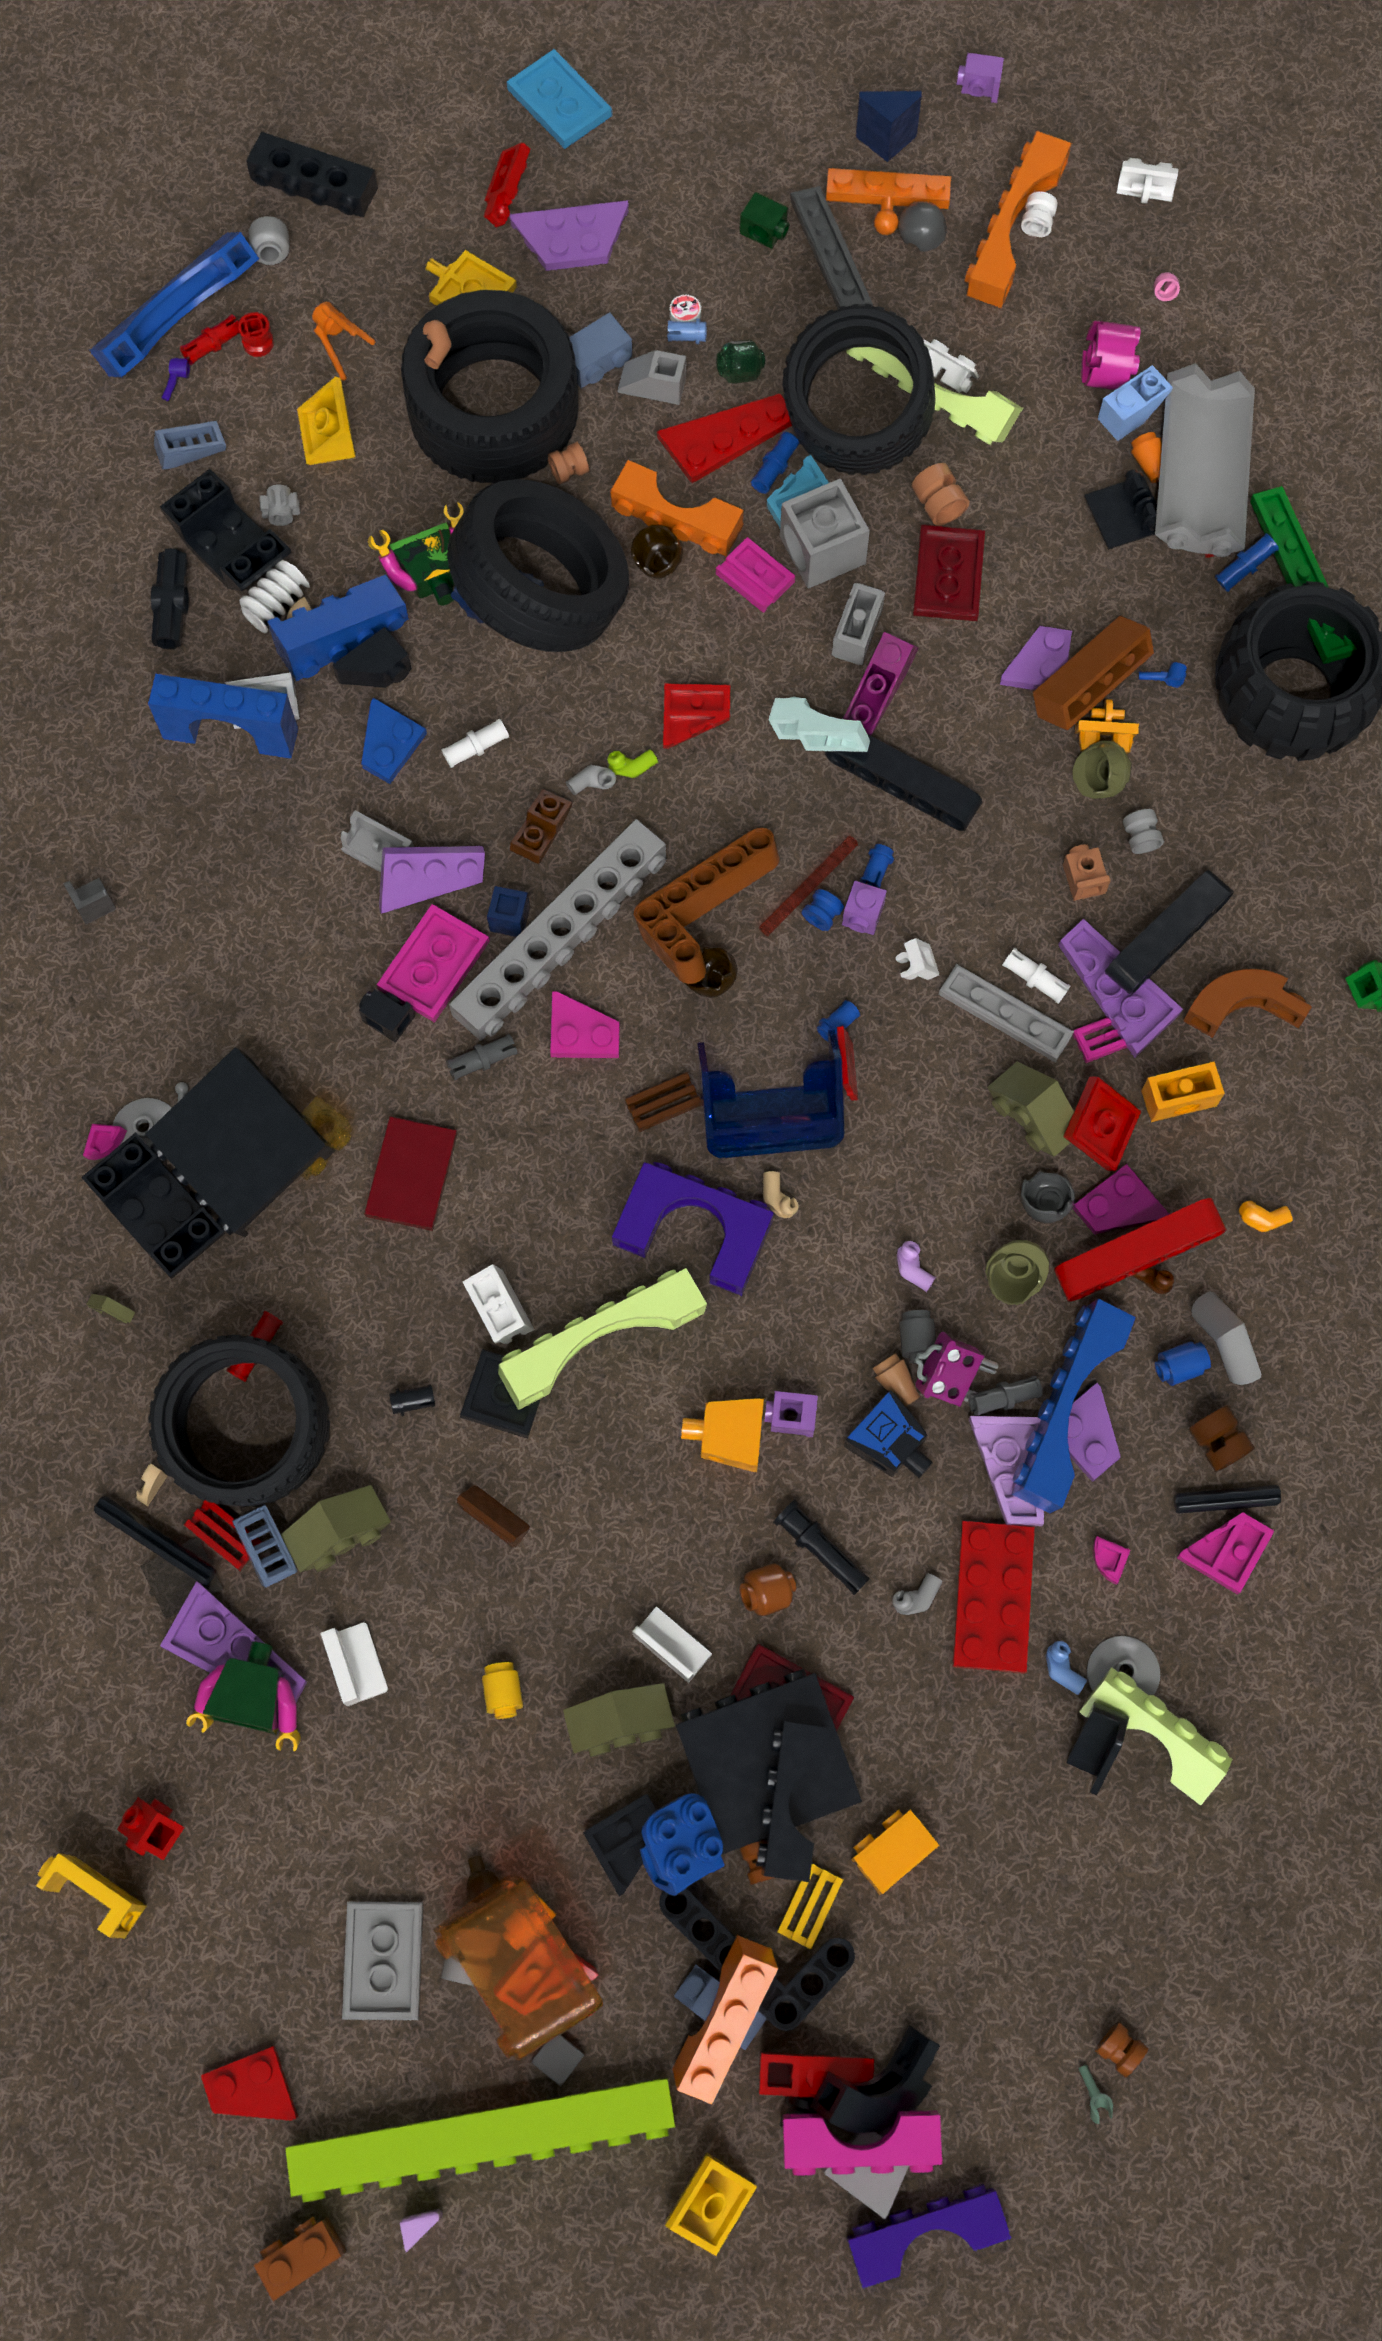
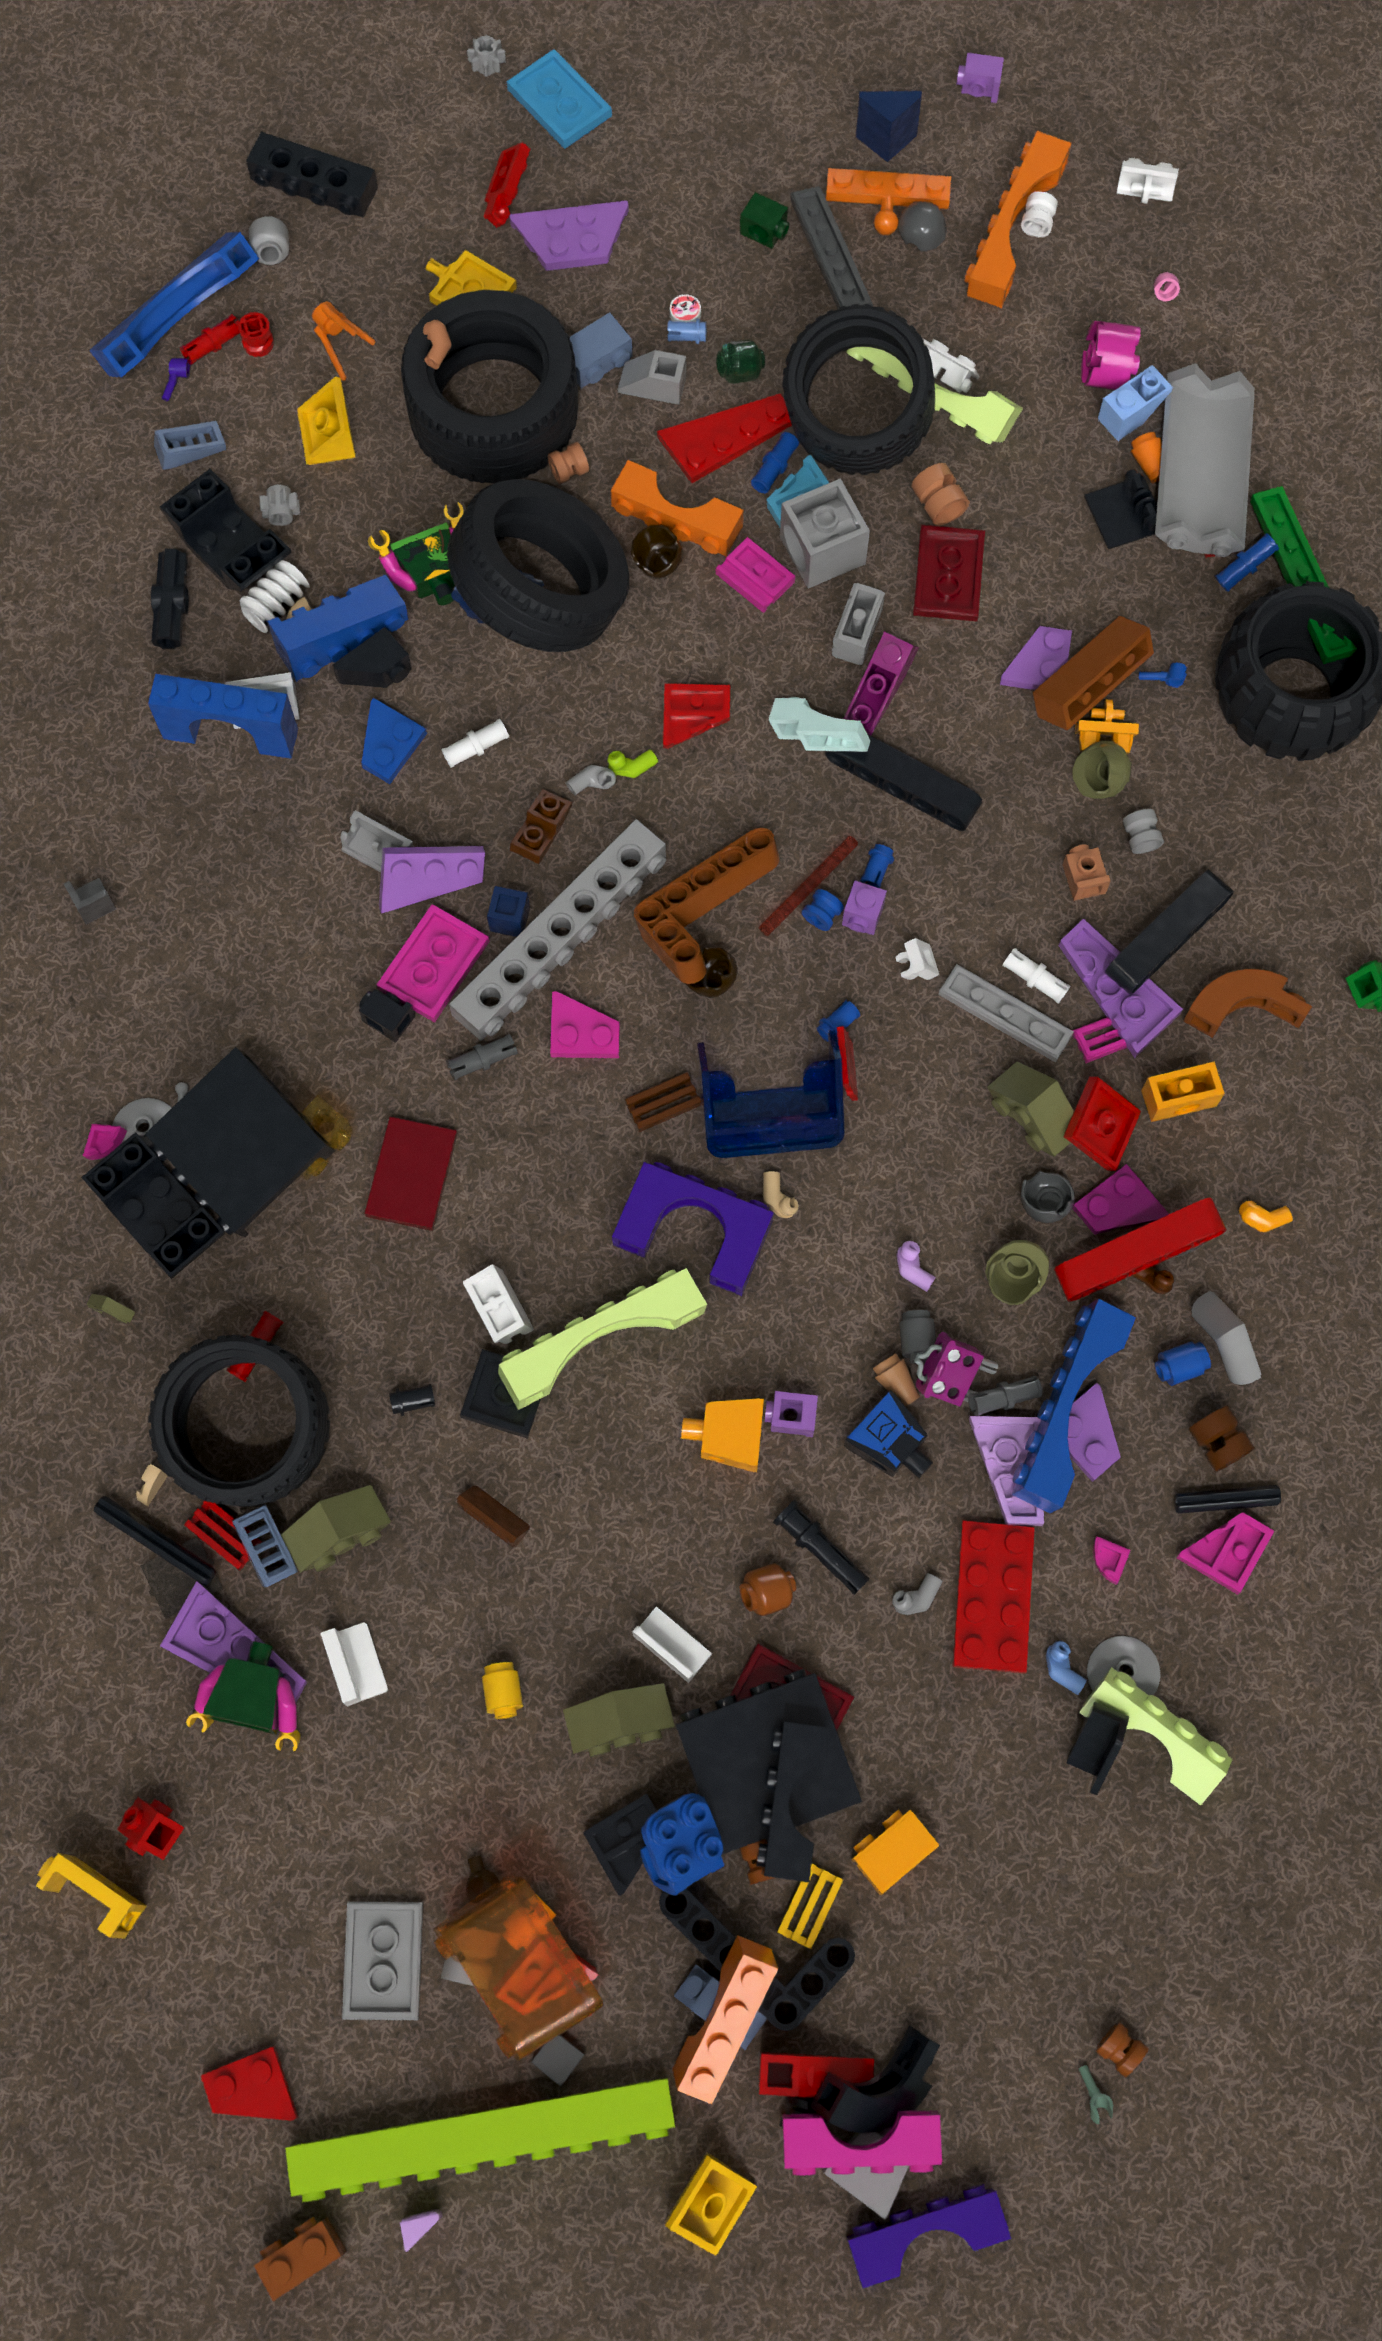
none -> light grey gear [467,35,506,77]

